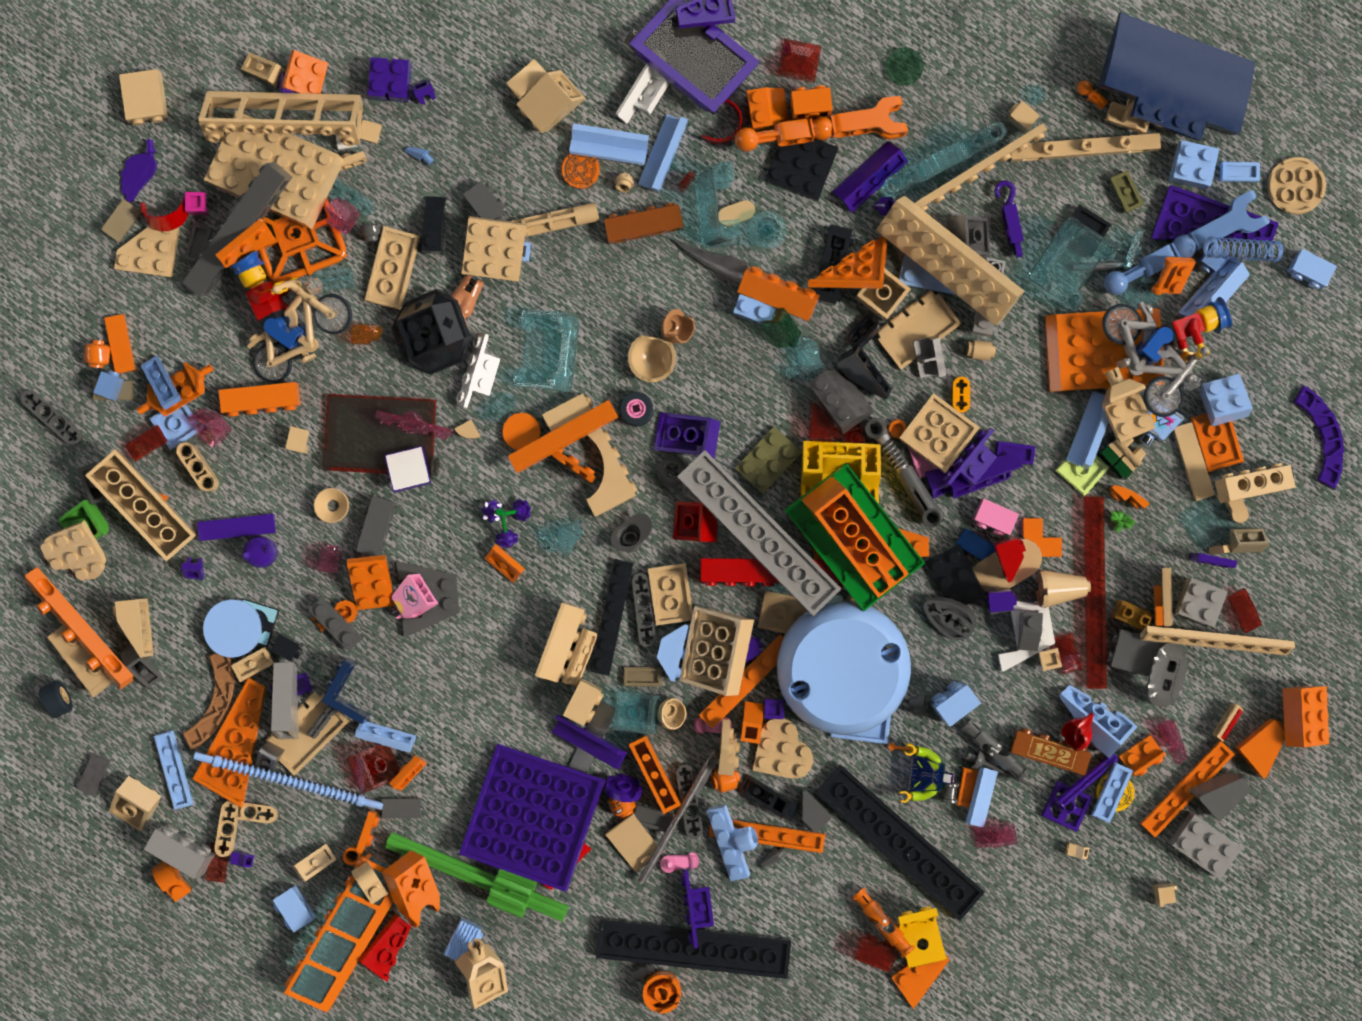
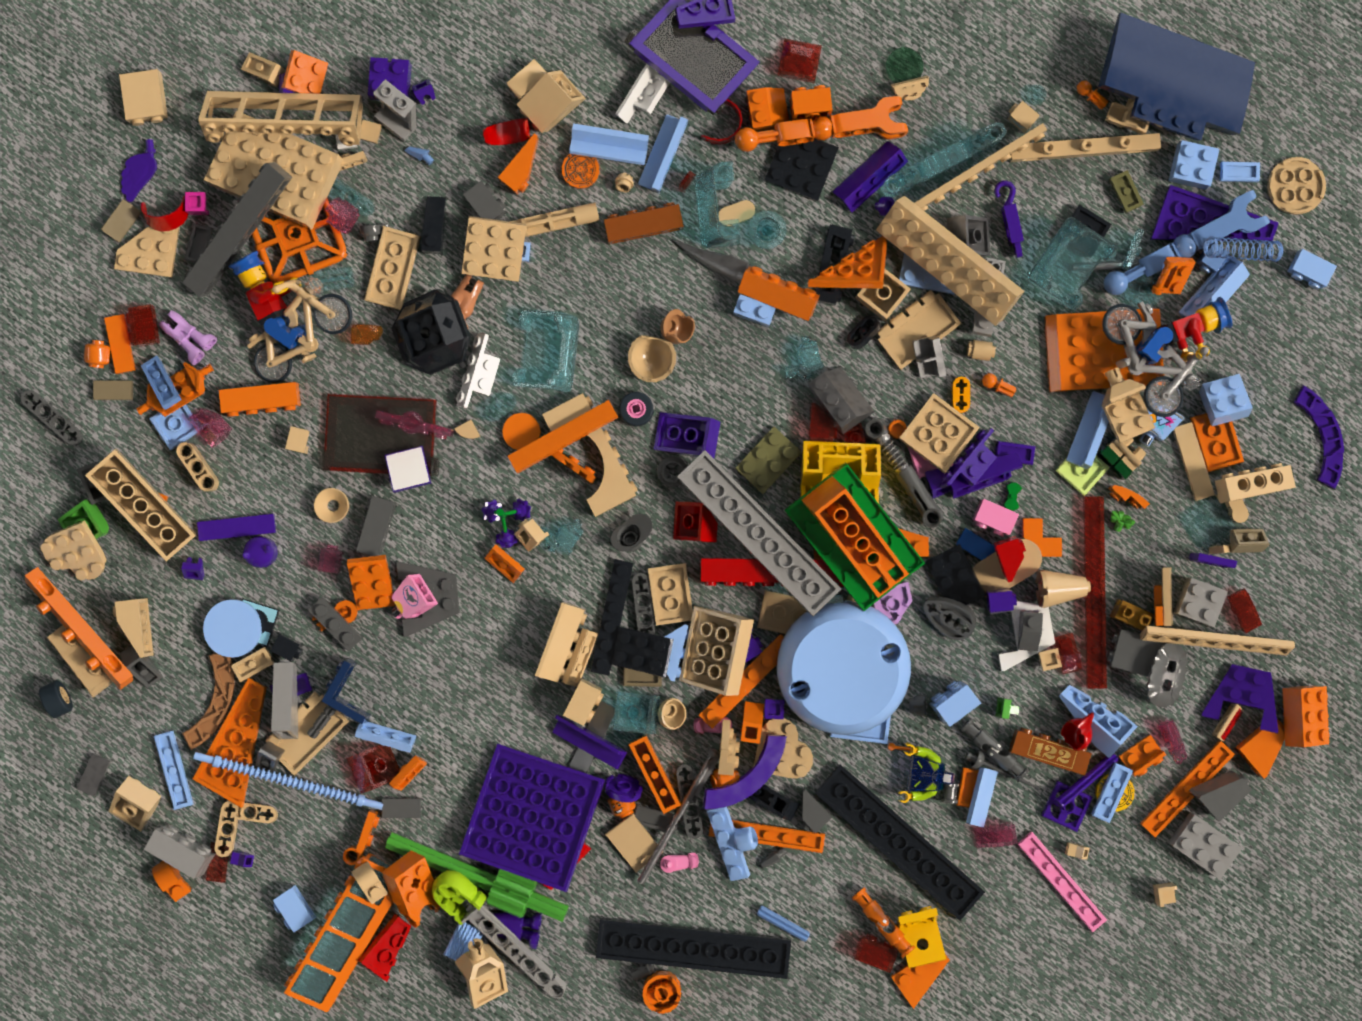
medium blue brick [93,370,124,401] -> none
clear red slope [125,425,168,462] -> none
orange wing [215,218,276,268] -> none
tan plate [292,844,337,882] -> none
dark purple bracket [680,870,714,949] -> none
clear green panel [759,308,802,348] -> none
black slope [836,345,892,400] -> none
none -> clear red brick [126,304,160,347]
none -> lavender piece [159,310,217,365]
none -> light grey panel [374,79,416,142]
none -> piece [432,870,566,998]
none -> red piece [483,118,531,145]
none -> dark purple piece [487,912,542,949]
none -> orange slope [498,133,539,195]
none -> tan brick [514,519,549,552]
none -> black plate [611,627,674,677]
none -> dark purple tile [703,734,787,809]
none -> medium blue axle [757,906,810,942]
none -> lavender plate [873,582,912,624]
none -> tan tile [891,76,929,100]
none -> orange axle [982,373,1016,397]
none -> bright green tile [995,697,1019,719]
none -> green piece [1003,482,1022,511]
none -> bright pink tile [1017,831,1107,932]
none -> dark purple wing [1201,664,1278,734]

